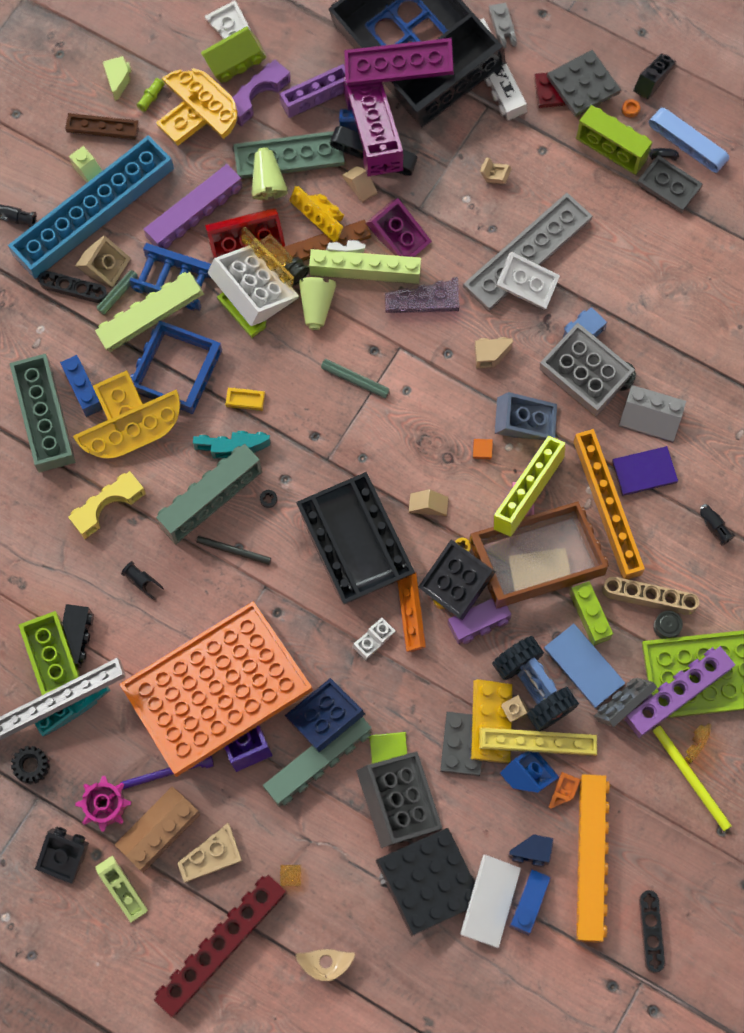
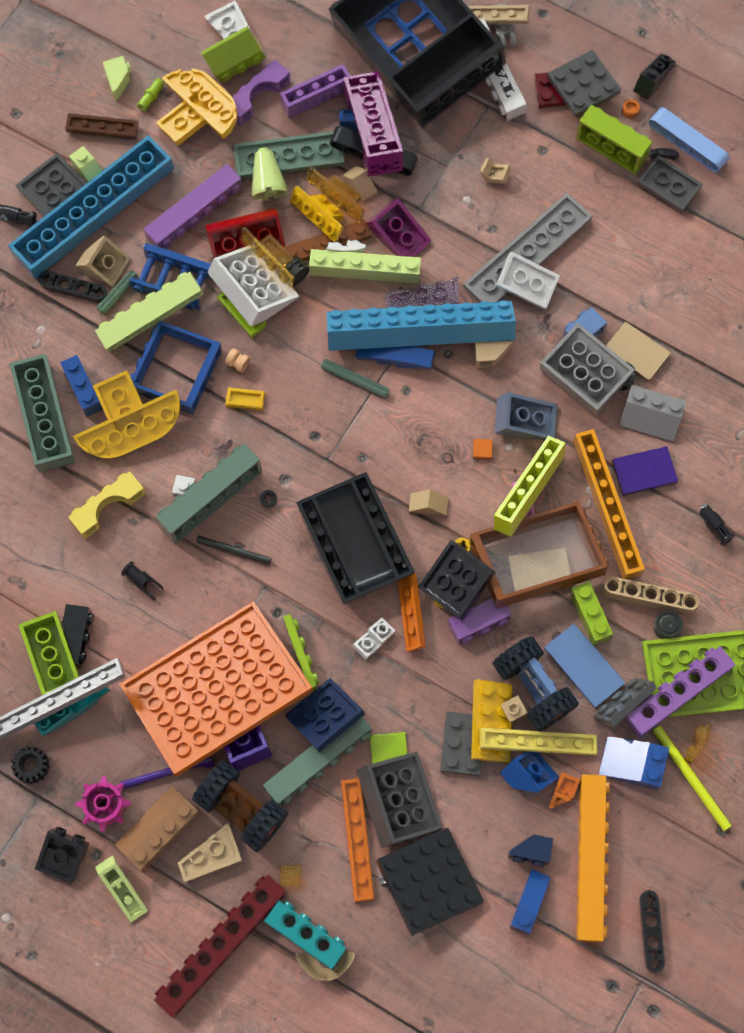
teal slope [193,431,271,459] -> none
yellowish green cone [299,277,336,330] -> none
magenta plate [344,38,454,86] -> none
white tile [460,855,521,948] -> none
none -> dark grey plate [16,153,87,217]
none -> white plate [172,475,196,496]
none -> black plate [192,760,288,853]
none -> light nougat wheel [225,348,251,373]
none -> teal brick [265,901,347,971]
none -> lime plate [283,614,319,692]
none -> clear yellow bracket [306,167,364,222]
none -> dark azure brick [327,300,516,351]
none -> orange tile [341,778,375,903]
none -> blue slope [356,346,435,369]
none -> tan tile [468,5,531,25]
none -> slope [599,736,669,790]
none -> tan tile [606,321,671,382]

